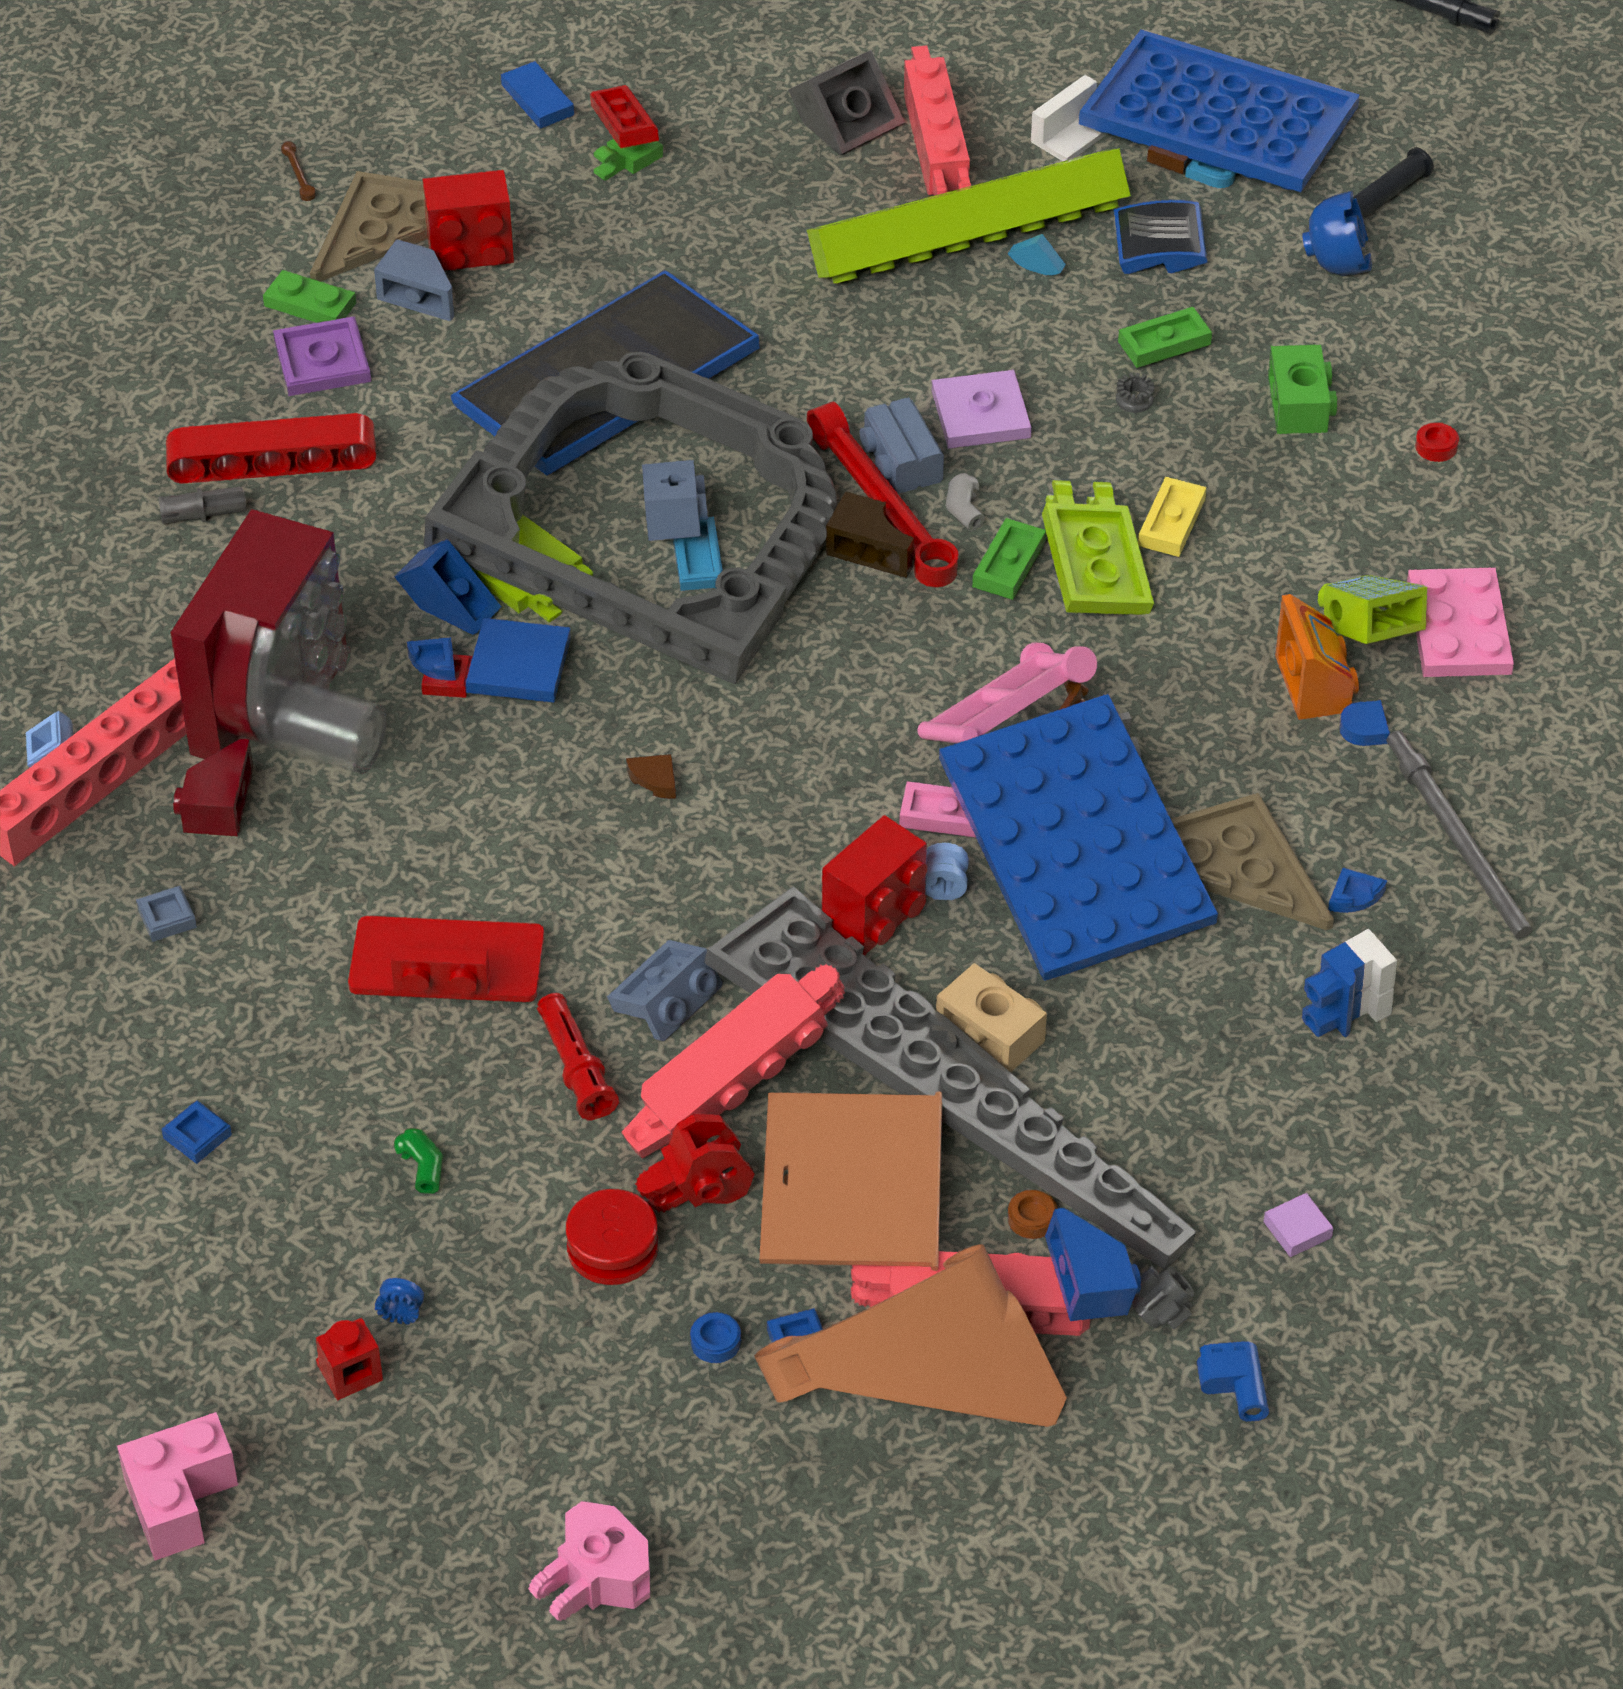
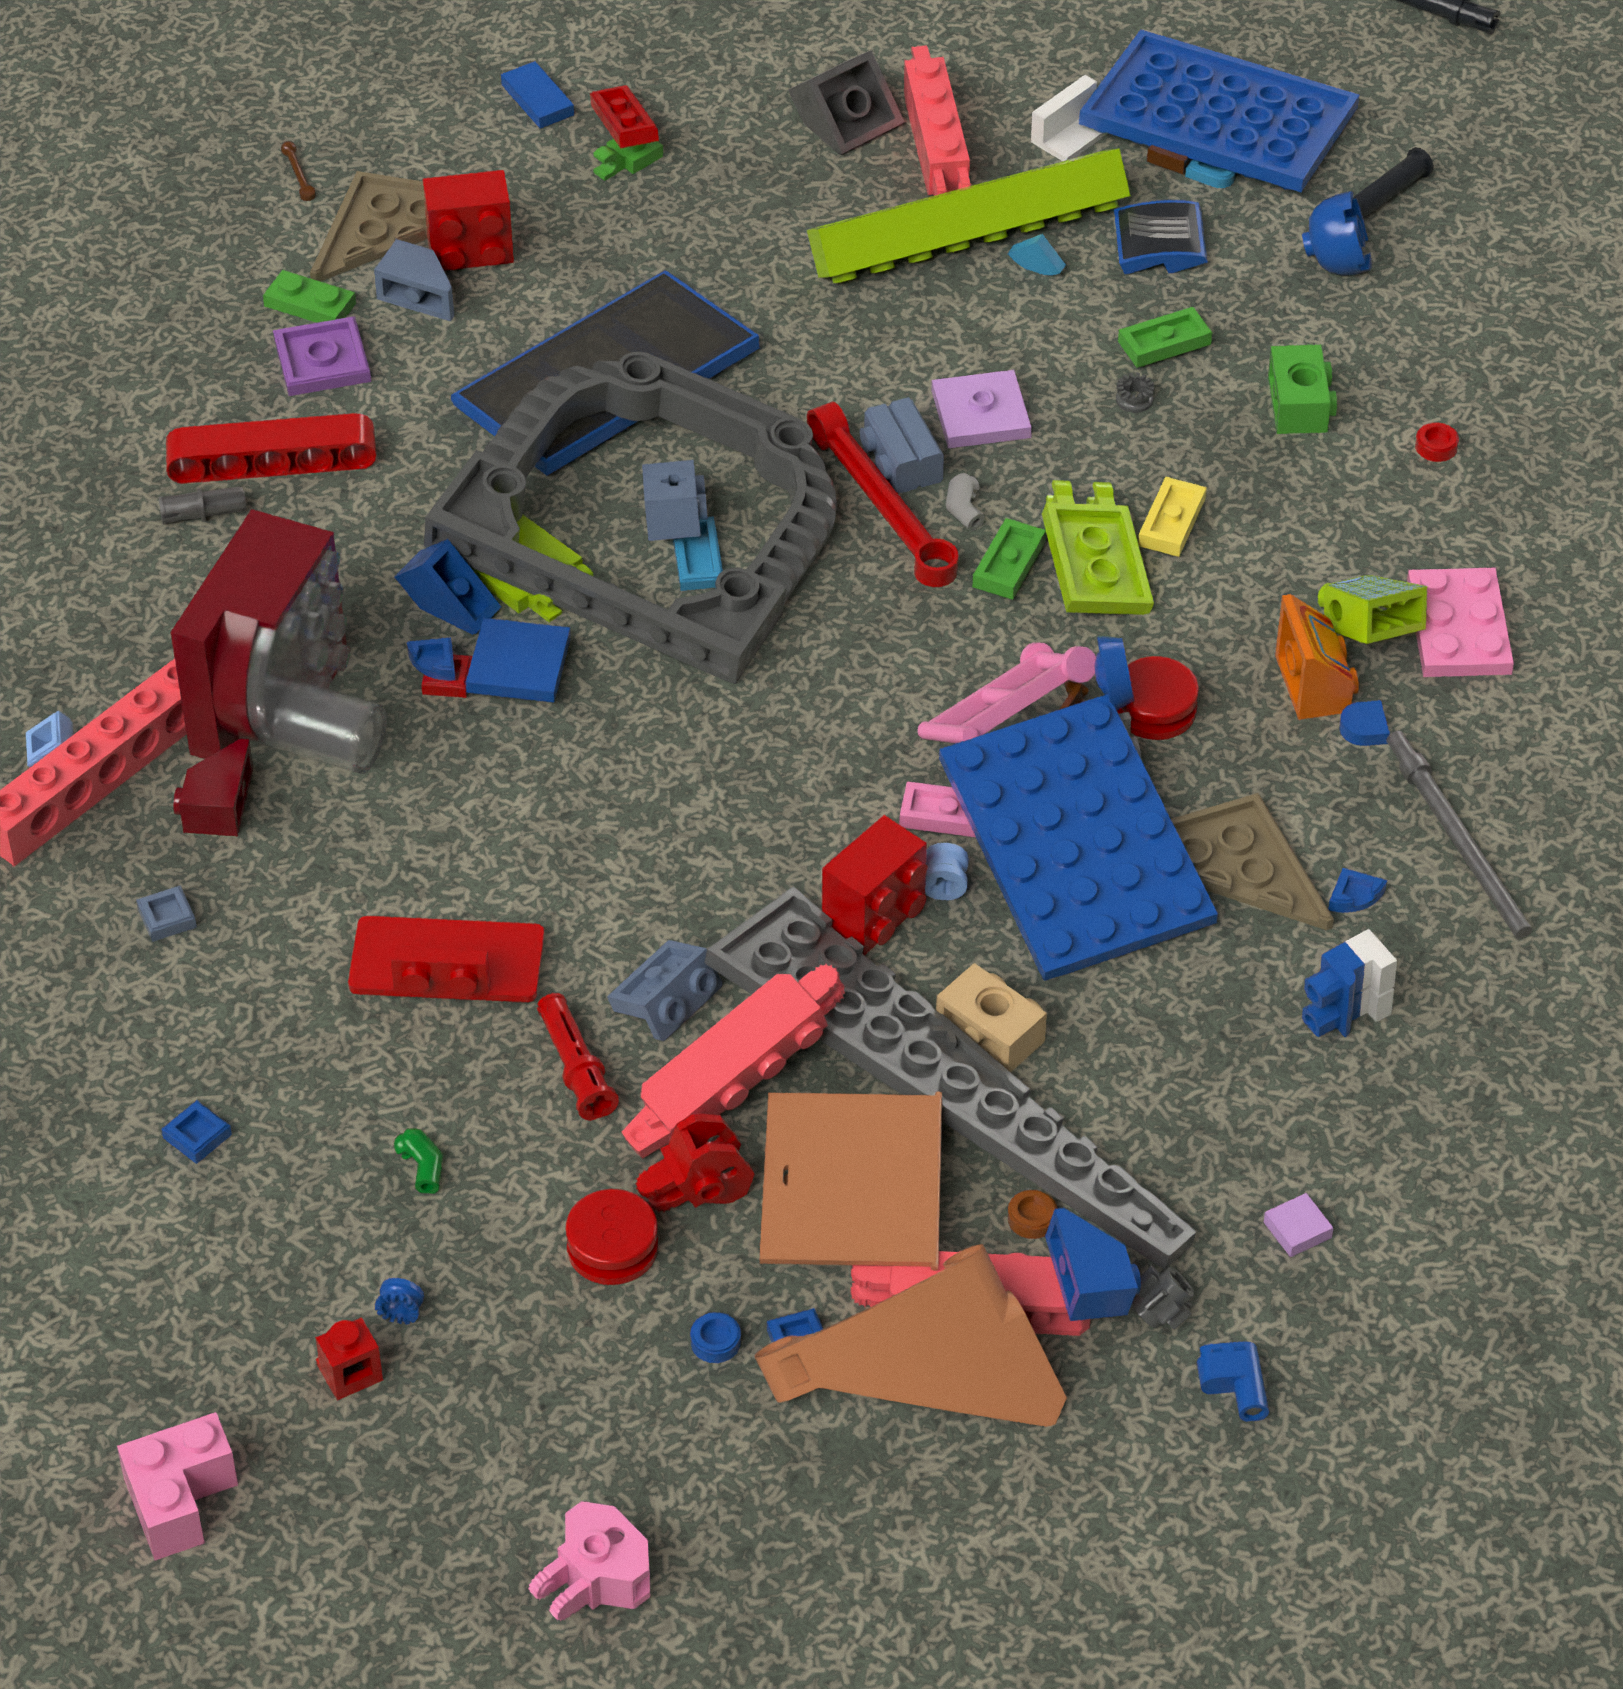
reddish brown tile [626,754,676,799] -> none
dark brown arch [826,491,914,578] -> none
none -> blue hat [1094,635,1134,710]
none -> red head [1117,656,1199,740]

